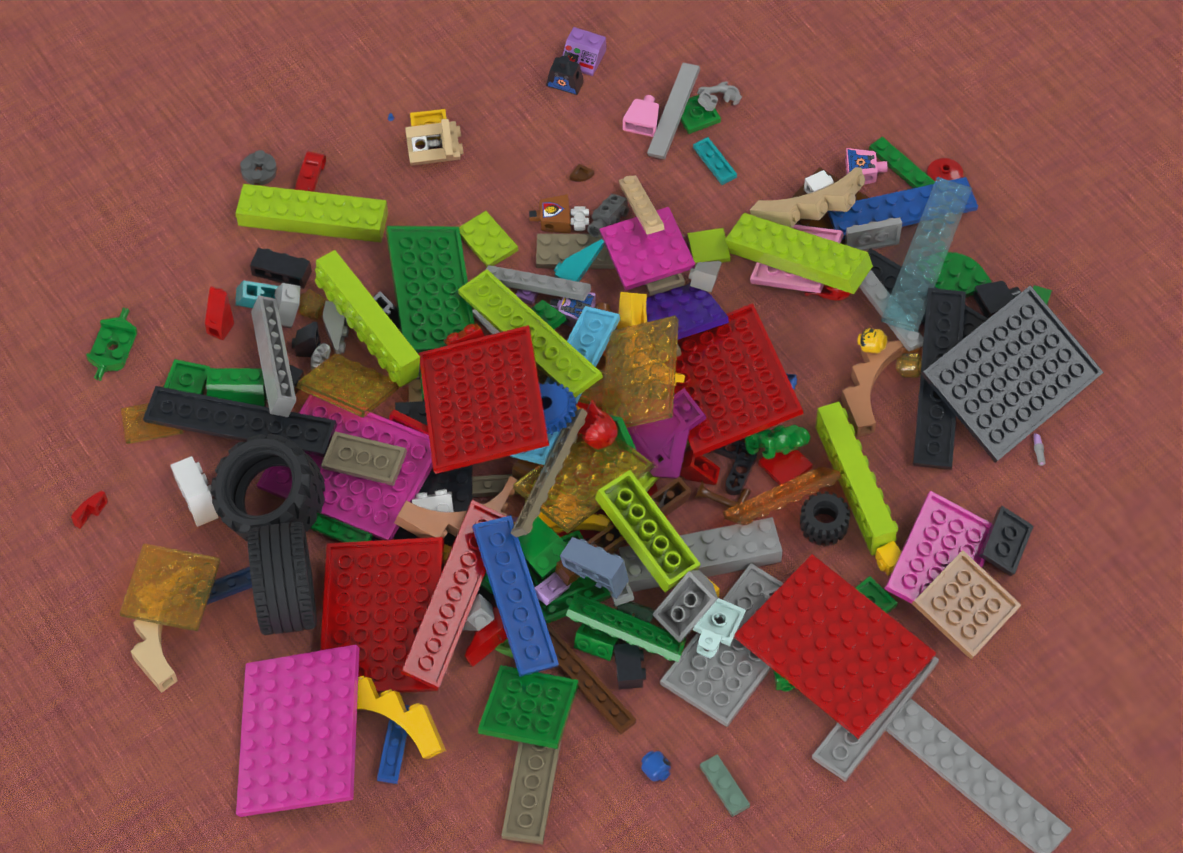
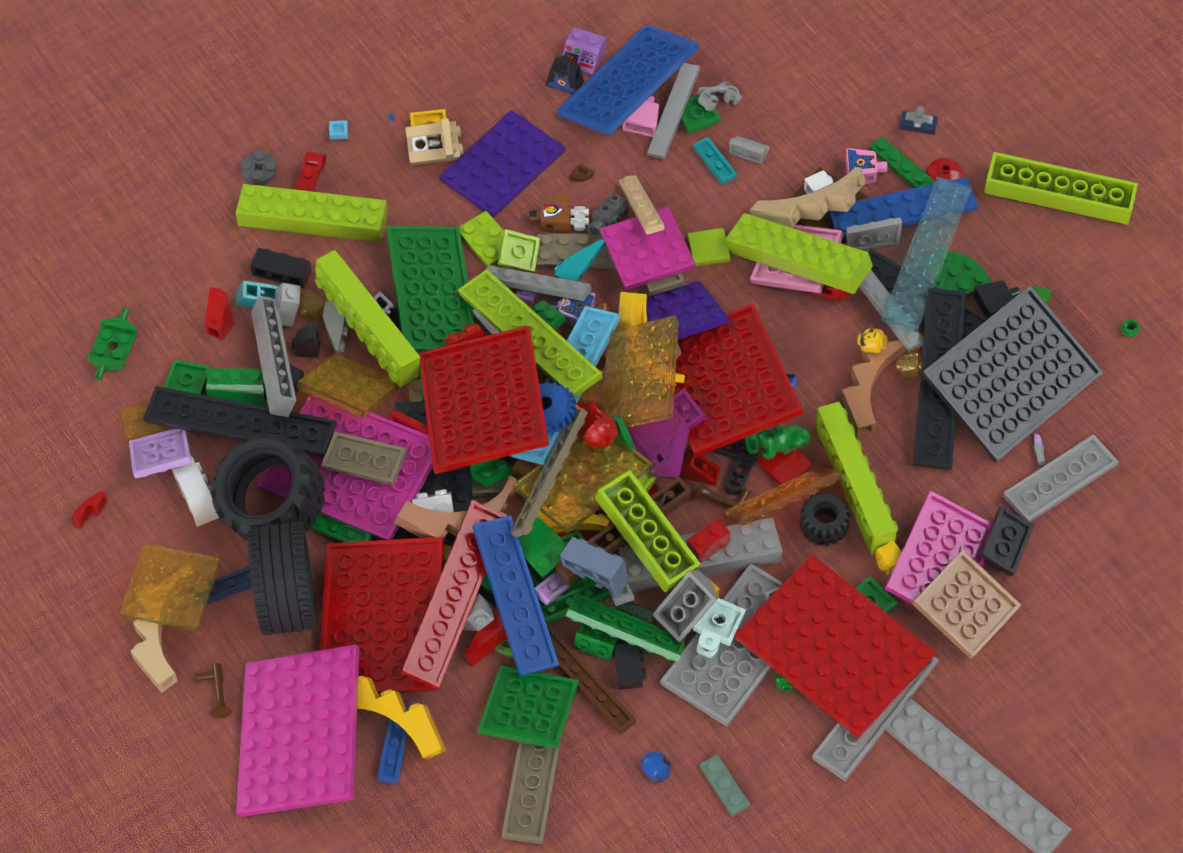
light grey gear [311,343,331,373] -> none
light grey slope [688,261,722,292] -> none
none -> lavender plate [129,428,192,478]
none -> reddish brown piece [195,663,232,718]
none -> medium azure plate [329,120,348,140]
none -> dark purple plate [439,110,565,218]
none -> green bracket [470,458,514,486]
none -> lime plate [498,229,540,273]
none -> blue plate [556,24,700,136]
none -> red brick [687,519,731,564]
none -> light grey panel [729,136,770,165]
none -> piece [899,106,938,135]
none -> lime brick [984,152,1138,225]
none -> light grey plate [1003,434,1119,523]
none -> green plate [1121,319,1140,337]

